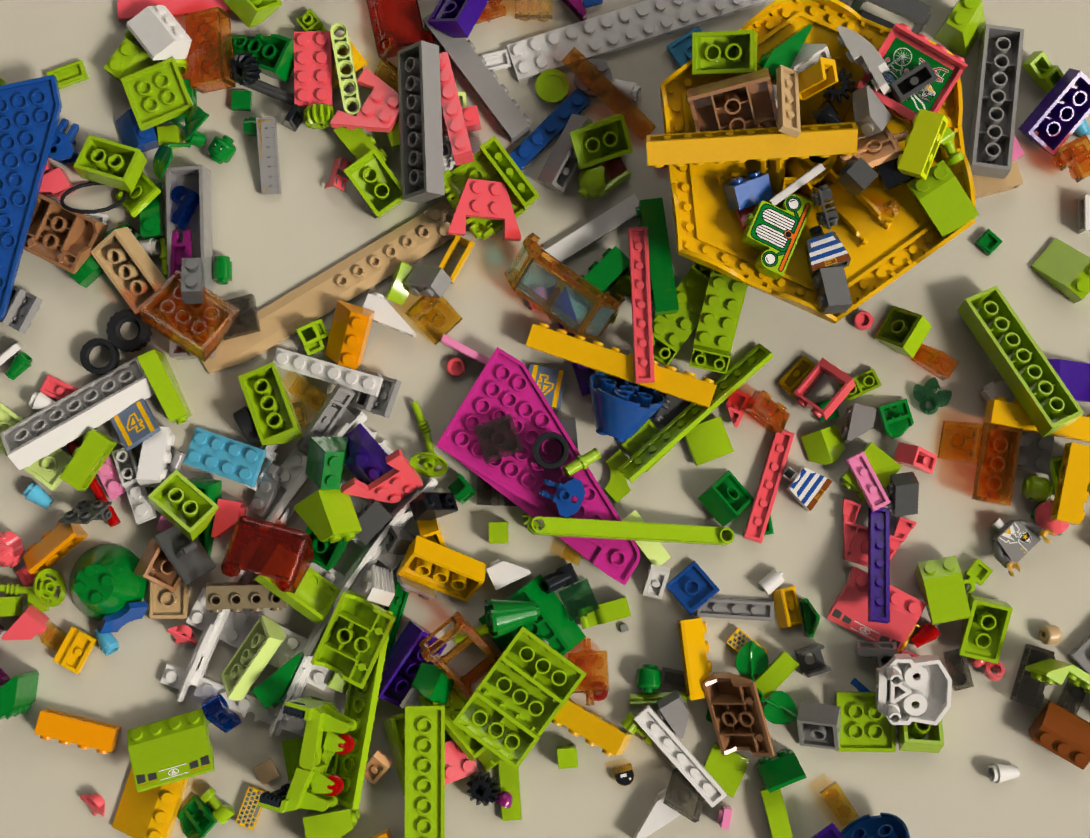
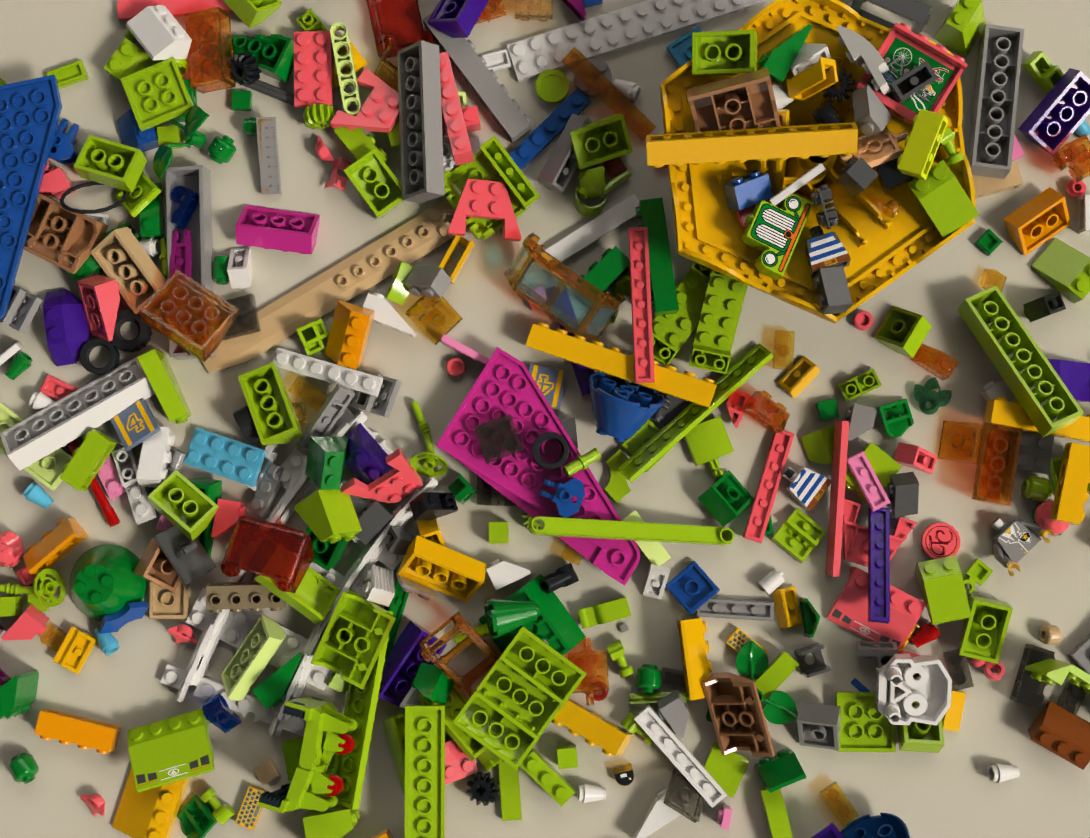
dark grey hinge [58,500,112,524] -> none
dark grey brick [181,258,204,304] -> none
black slope [283,104,304,132] -> none
light nougat slope [364,750,393,785] -> none
magenta hinge [496,791,513,808] -> none
clear green piece [558,579,600,621] -> none
tan plate [776,65,801,138] -> none
coral window [793,358,855,420] -> none
none -> green head [9,753,39,784]
none -> dark purple wedge [43,289,90,367]
none -> coral slope [77,274,120,341]
none -> white slope [227,247,252,289]
none -> dark pink slope [236,205,320,254]
none -> coral piece [314,135,335,163]
none -> lime brick [520,748,575,807]
none -> lime helmet [574,187,608,217]
none -> white cone [577,783,606,803]
none -> lime leg [606,639,635,679]
none -> lime piece [708,458,724,479]
none -> lime slope [771,508,827,564]
none -> clear yellow plate [772,330,795,370]
none -> coral tile [825,421,849,577]
none -> coral tile [921,522,961,559]
none -> yellow slope [942,690,966,732]
none -> clear yellow slope [979,269,1007,292]
none -> light orange slope [1003,187,1071,256]
none -> pearl dark grey slope [1023,292,1066,322]
none -> coral plate [1066,179,1086,198]

